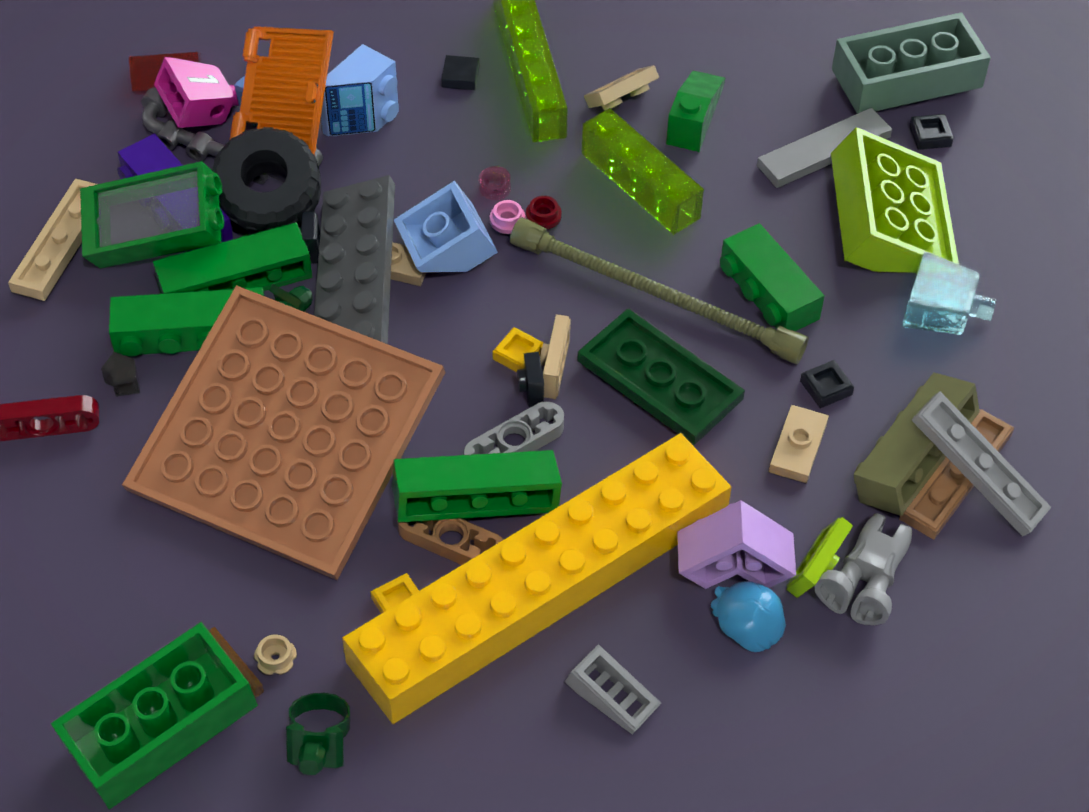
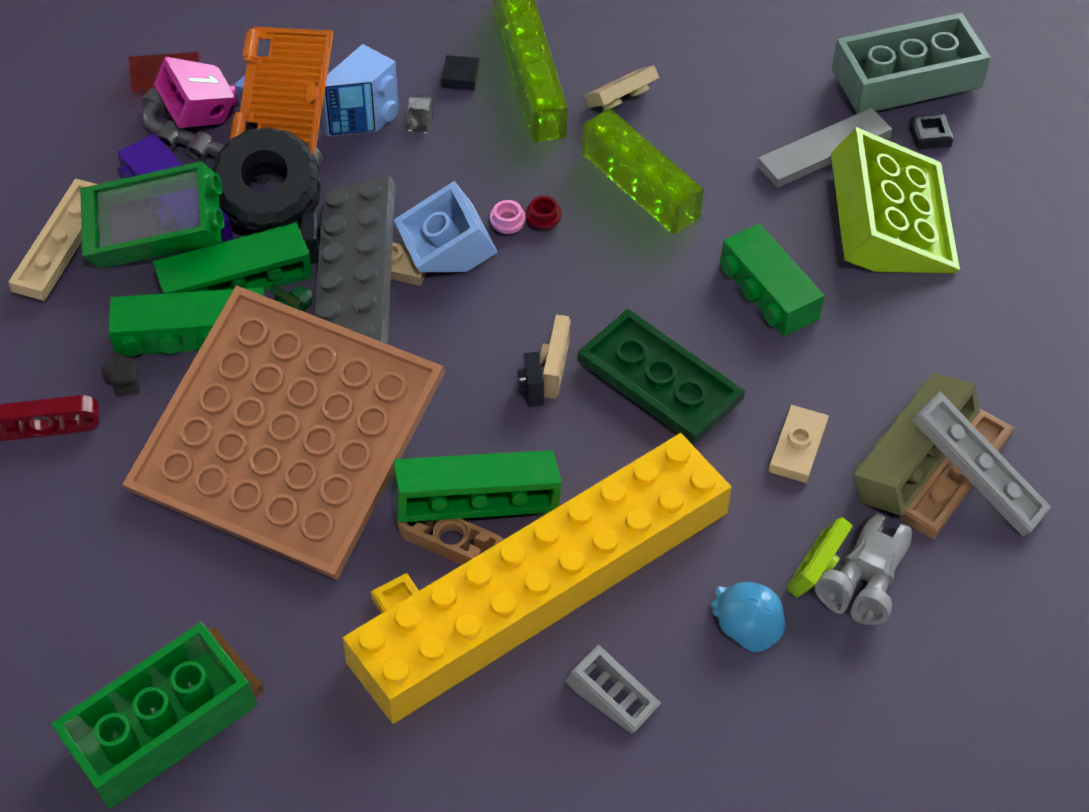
tan plate [254,635,297,675] -> none
dark green piece [286,692,350,775] -> none
light grey beam [464,402,564,455] -> none
clear pink bush [479,166,511,200] -> none
yellow tile [493,327,544,372] -> none
olive hose [510,217,809,365] -> none
green slope [666,70,726,152] -> none
lavender brick [677,500,796,589] -> none
black tile [800,360,854,408] -> none
clear light blue torso [902,252,997,335] -> none
none -> clear smoke piece [406,94,435,134]

